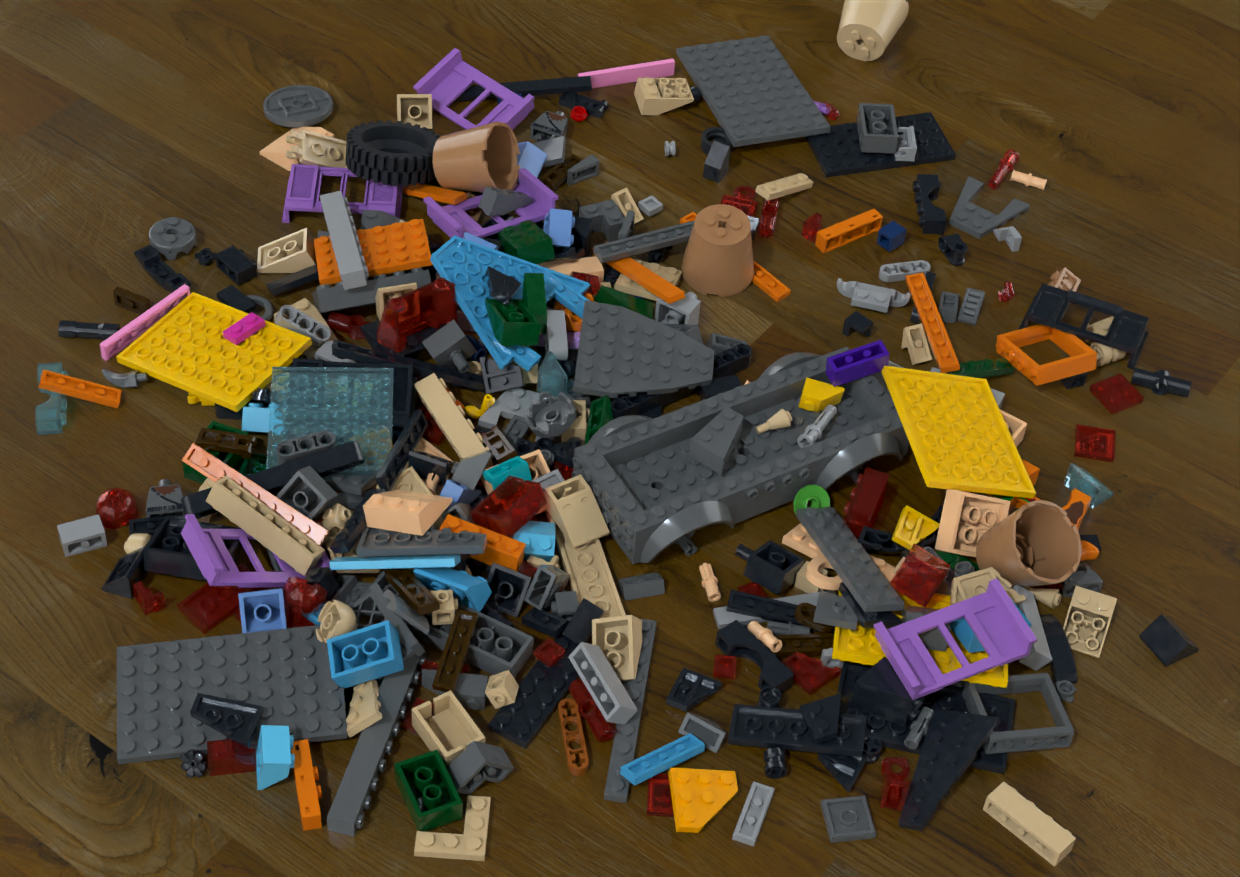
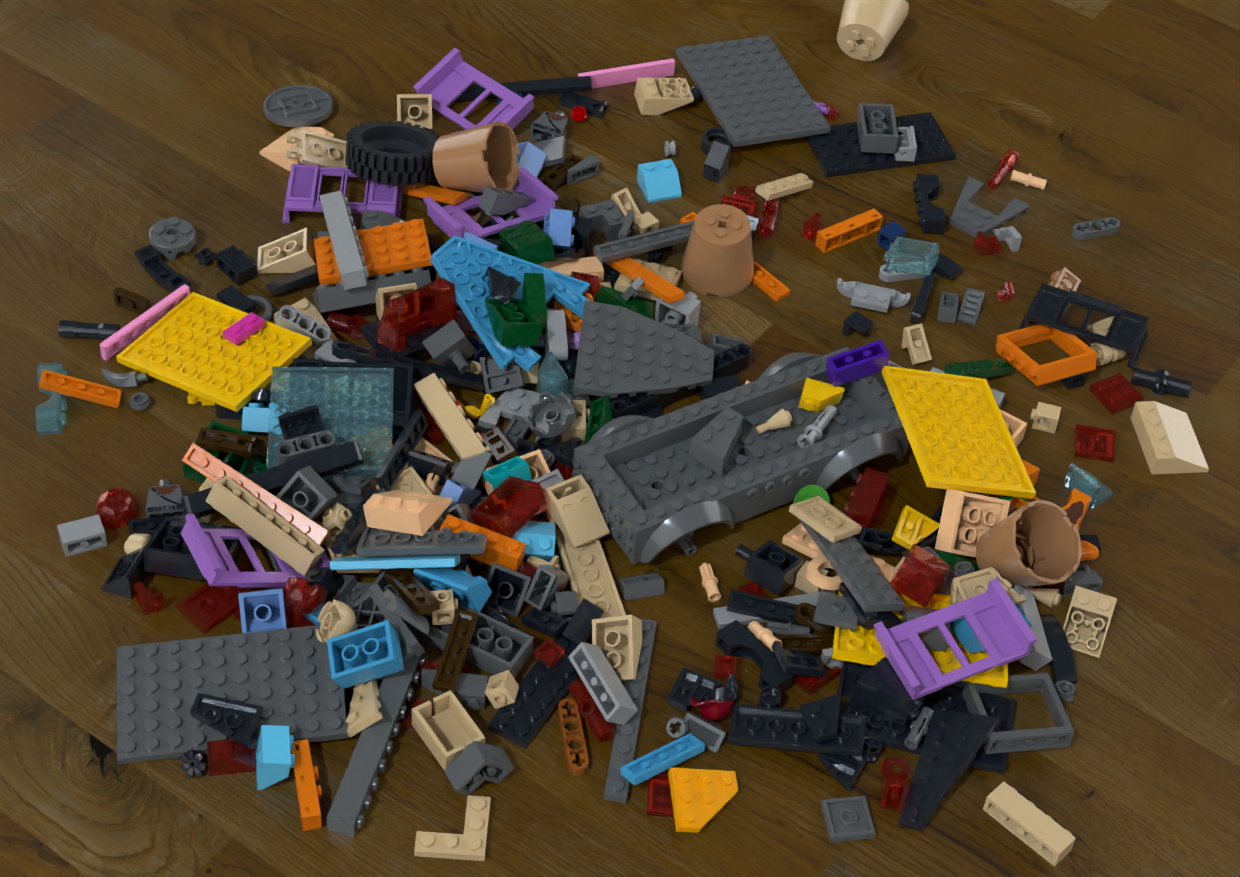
dark green brick [394,749,463,832] -> none
light grey plate [638,195,663,217] -> none
light grey tile [732,781,775,847] -> none
black wheel [763,747,787,779] -> none
orange tile [905,272,960,373] -> none
black piece [938,233,968,266] -> none
black slope [1139,614,1199,667] -> none
none -> dark grey plate [130,392,150,411]
none -> black bracket [278,405,326,441]
none -> dark grey plate [621,276,644,301]
none -> tan brick [633,211,659,236]
none -> medium azure slope [637,159,682,203]
none -> dark grey bush [666,717,688,738]
none -> hair [690,673,739,721]
none -> black wing [772,641,826,678]
none -> tan tile [789,496,862,543]
none -> clear light blue window [884,237,939,275]
none -> black slope [922,251,963,280]
none -> clear red bracket [974,231,1002,256]
none -> tan brick [1030,402,1061,434]
none -> dark grey beam [1071,217,1121,240]
none -> tan slope [1131,401,1209,475]

